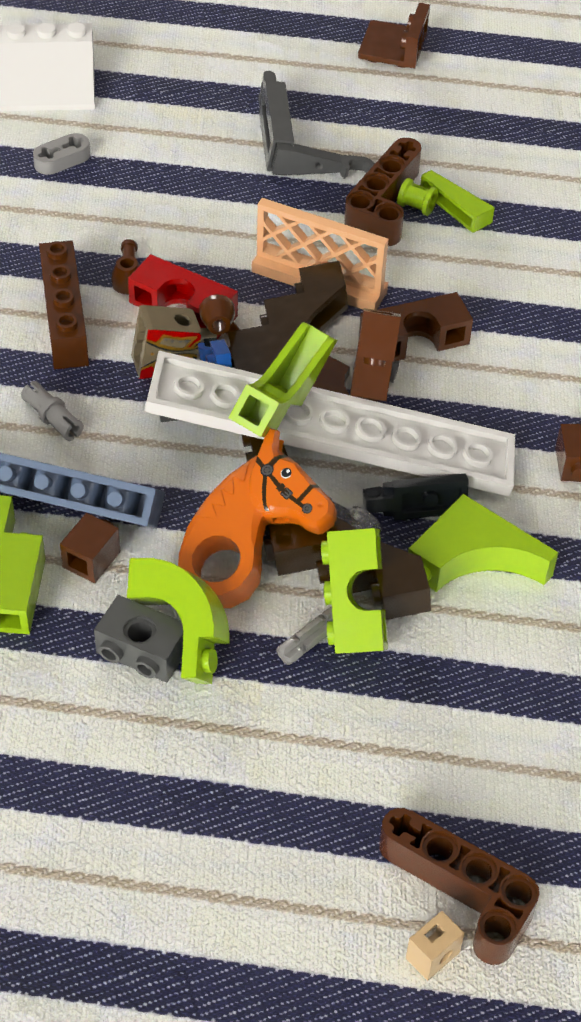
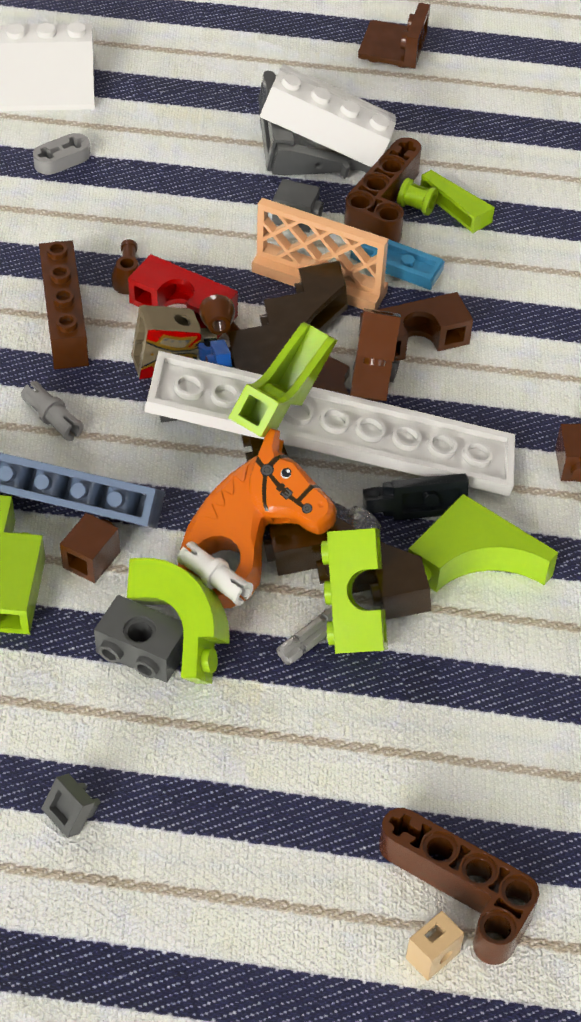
none -> dark grey tile [41,773,101,838]
none -> white pin [177,541,253,606]
none -> white slope [259,64,396,167]
none -> dark grey brick [272,179,324,232]
none -> dark azure hinge [350,239,445,290]

